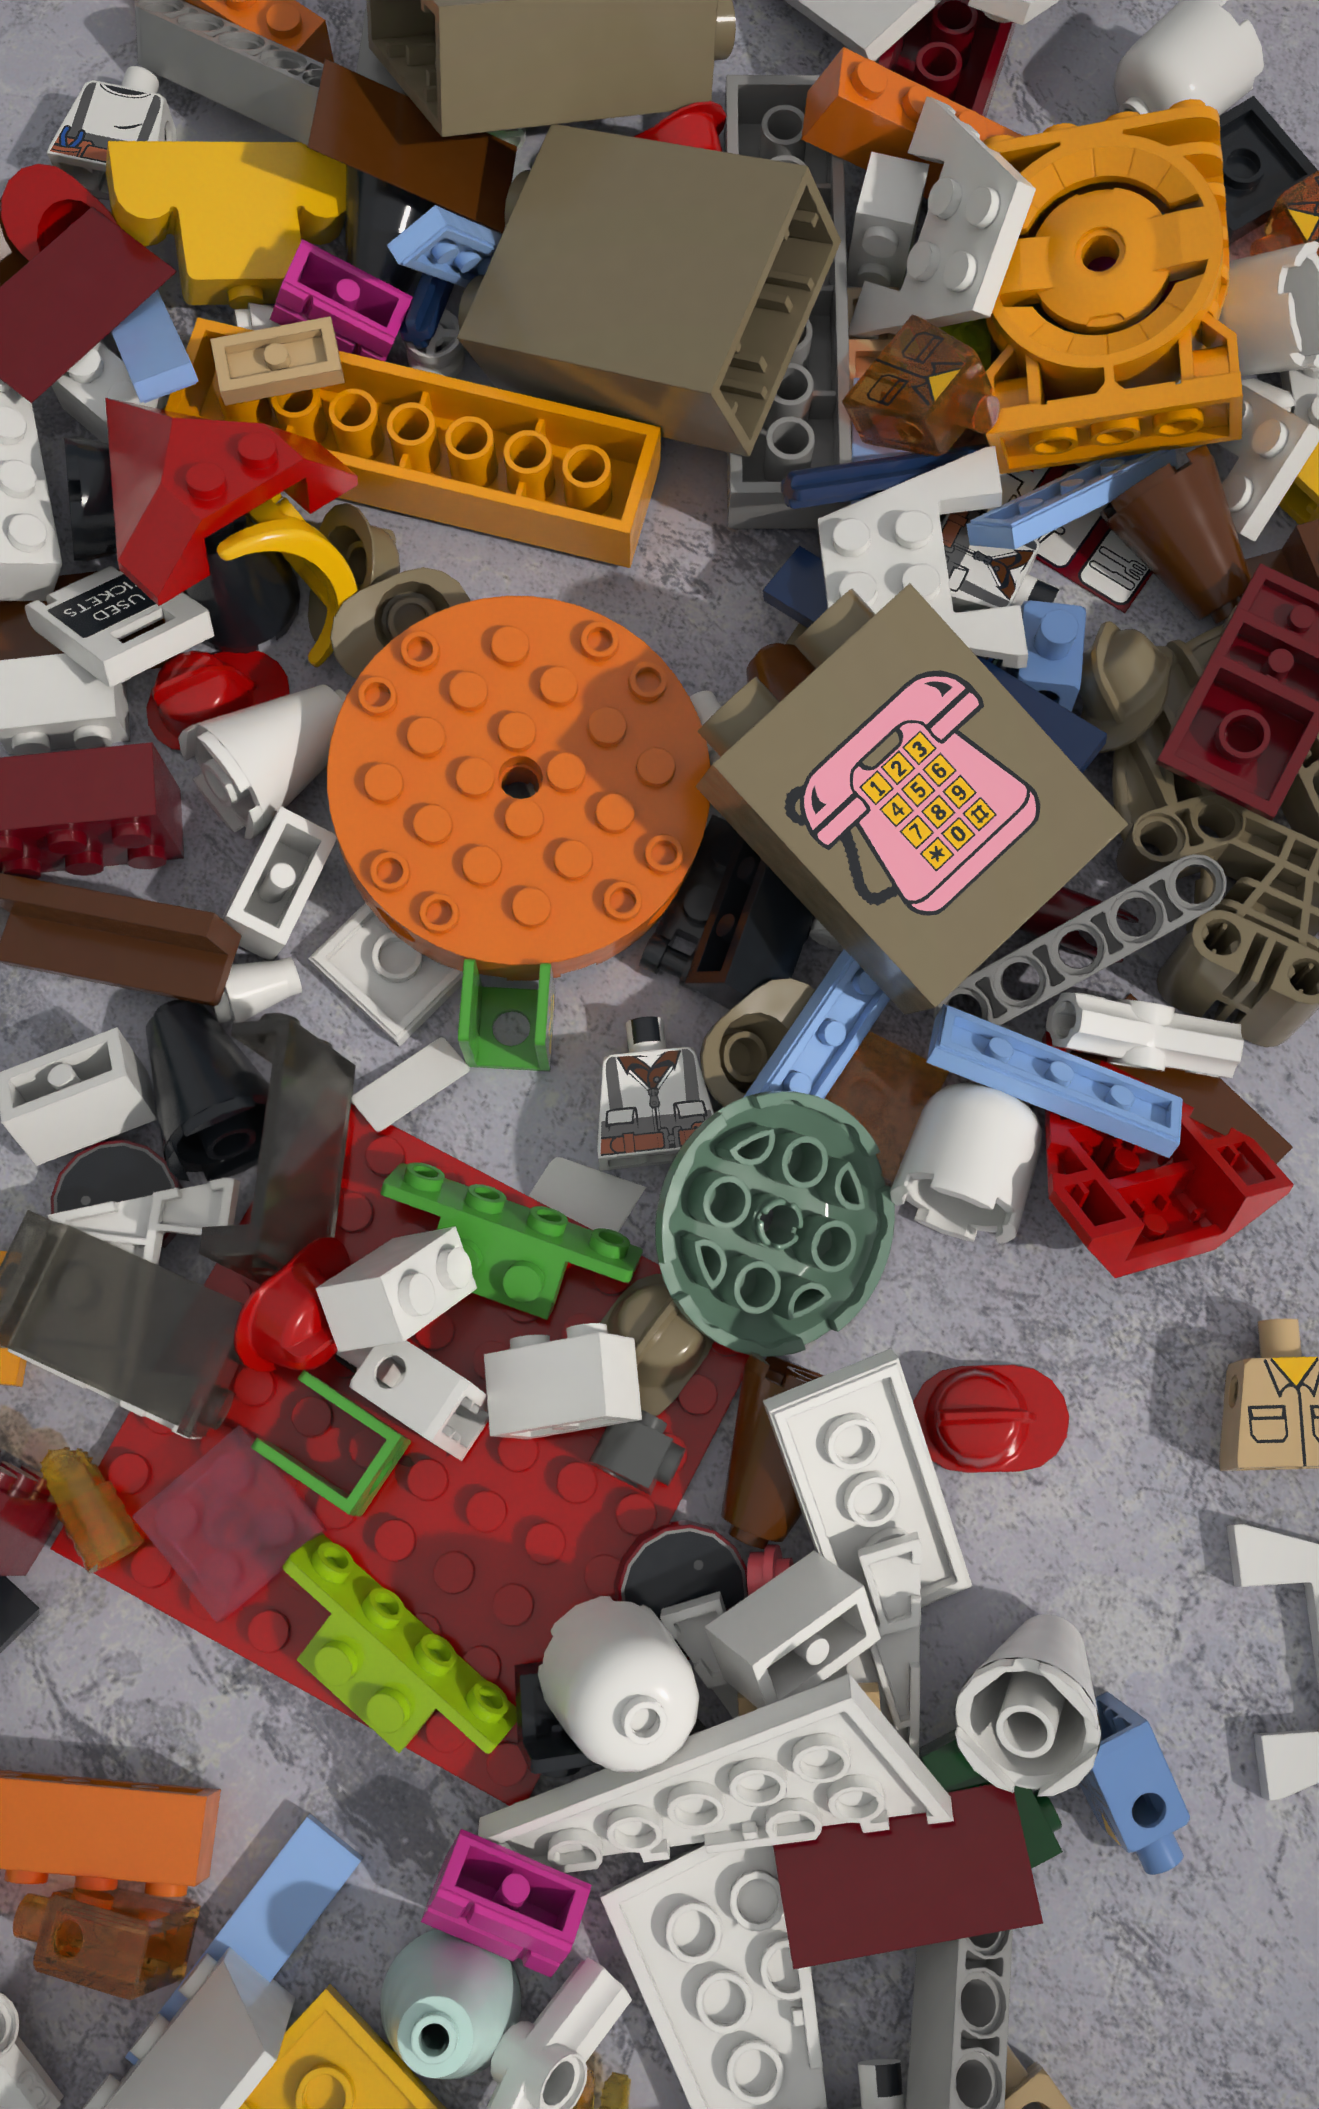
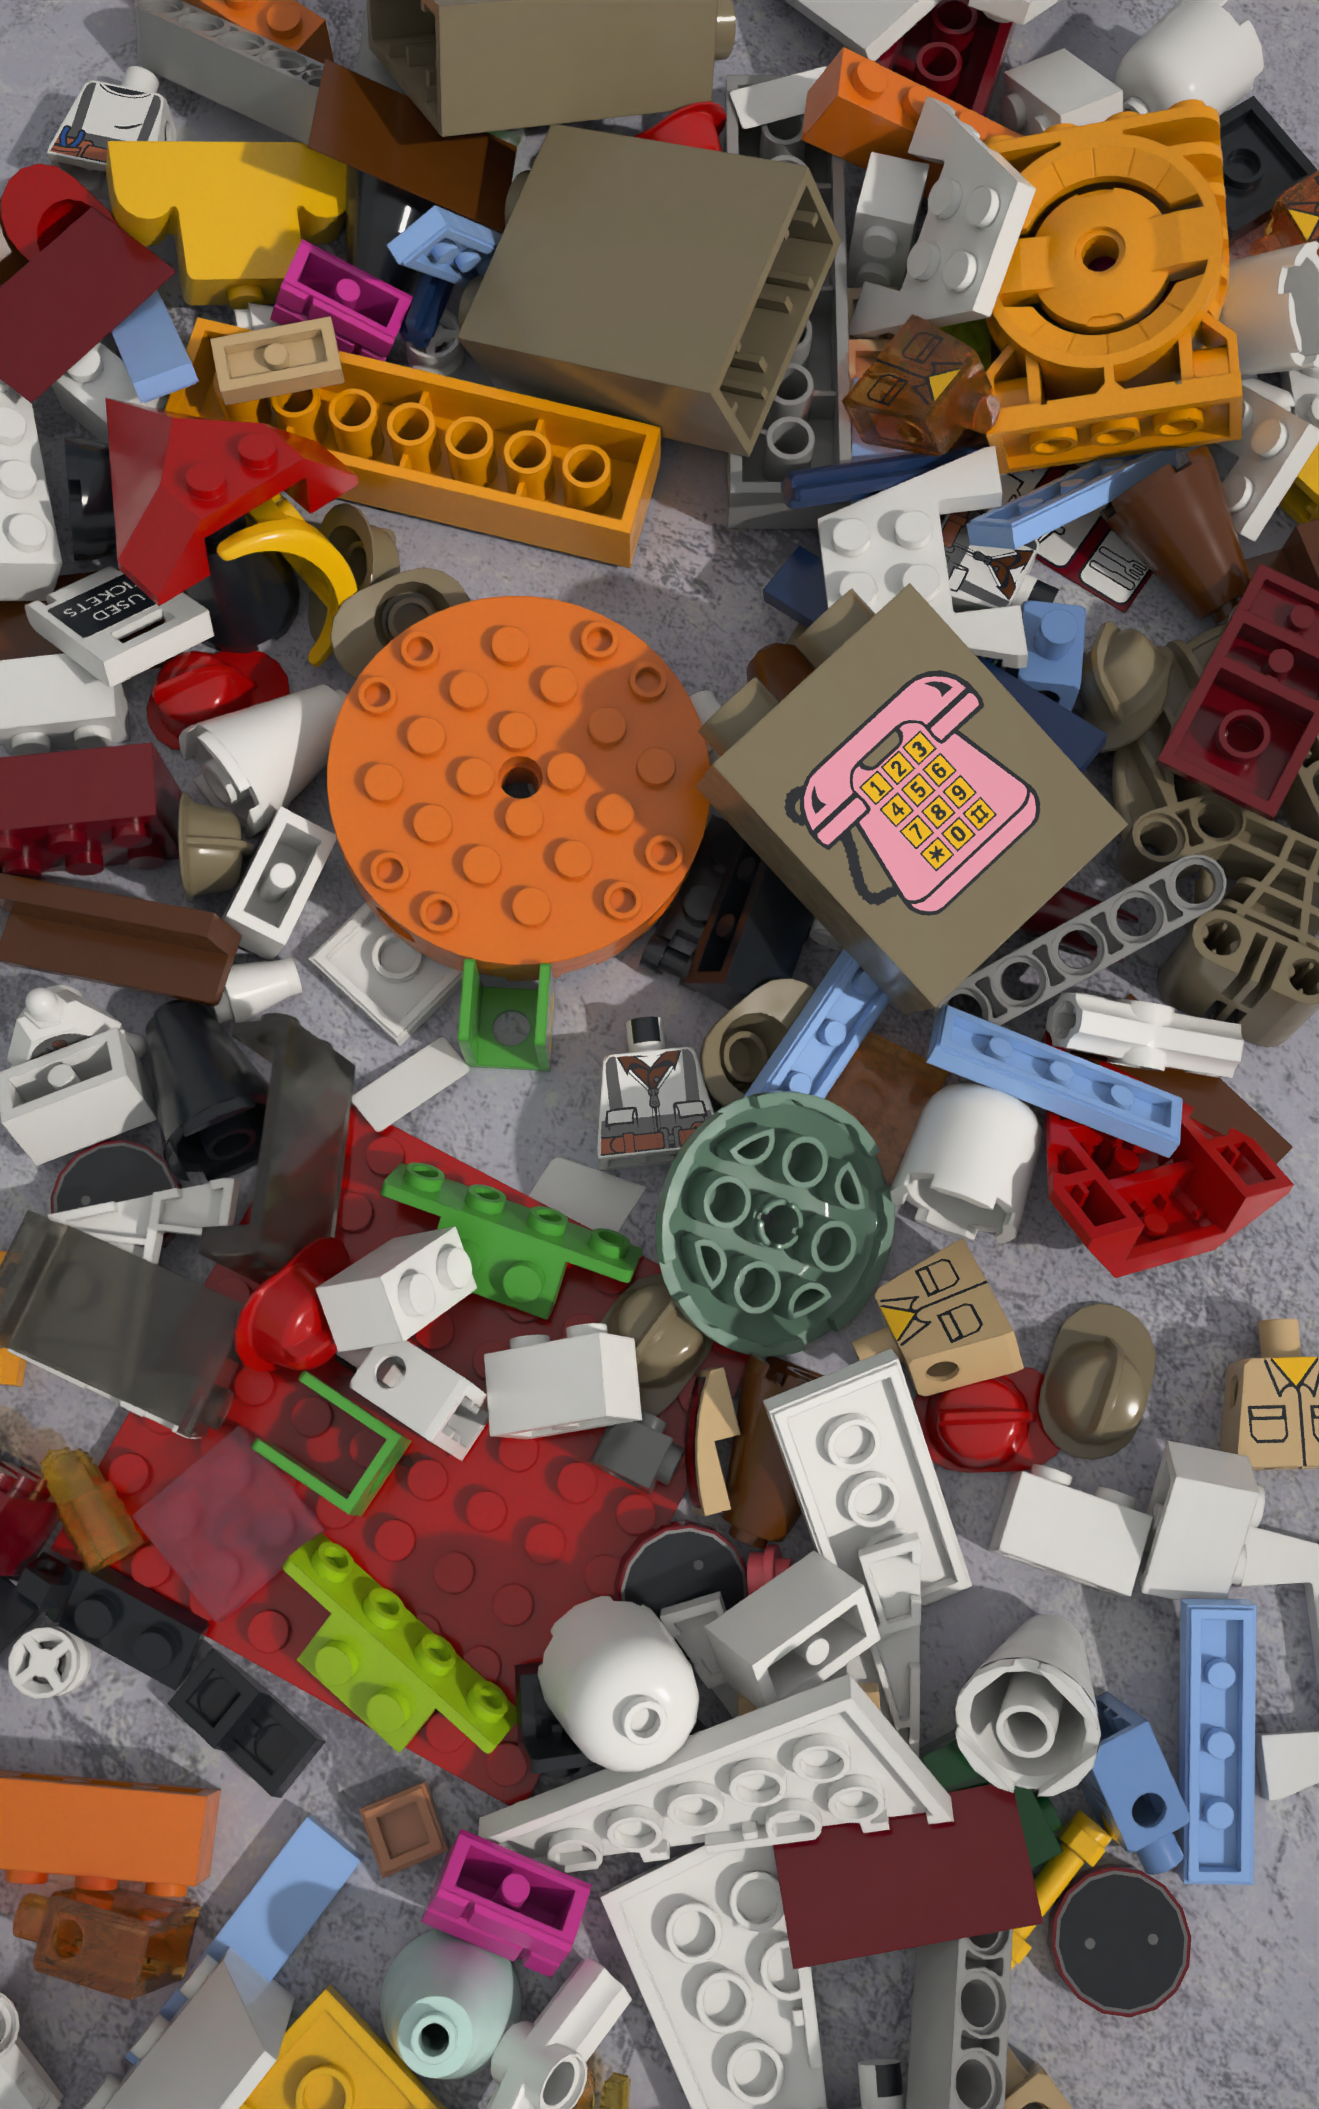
none -> white rock [7,985,147,1068]
none -> white wheel [8,1626,91,1699]
none -> black hinge [15,1552,210,1690]
none -> black slope [167,1648,326,1798]
none -> dark tan piece [178,792,255,901]
none -> nougat tile [359,1780,450,1878]
none -> tan slope [684,1367,740,1516]
none -> white sticker [730,66,827,129]
none -> tan torso [851,1238,1024,1396]
none -> white brick [988,1464,1153,1597]
none -> white brick [1001,48,1123,136]
none -> yellow bar [1011,1809,1112,1971]
none -> dark tan piece [1038,1303,1156,1460]
none -> black tile [1047,1863,1191,2017]
none -> white brick [1138,1440,1265,1601]
none -> light blue tile [1178,1598,1256,1885]

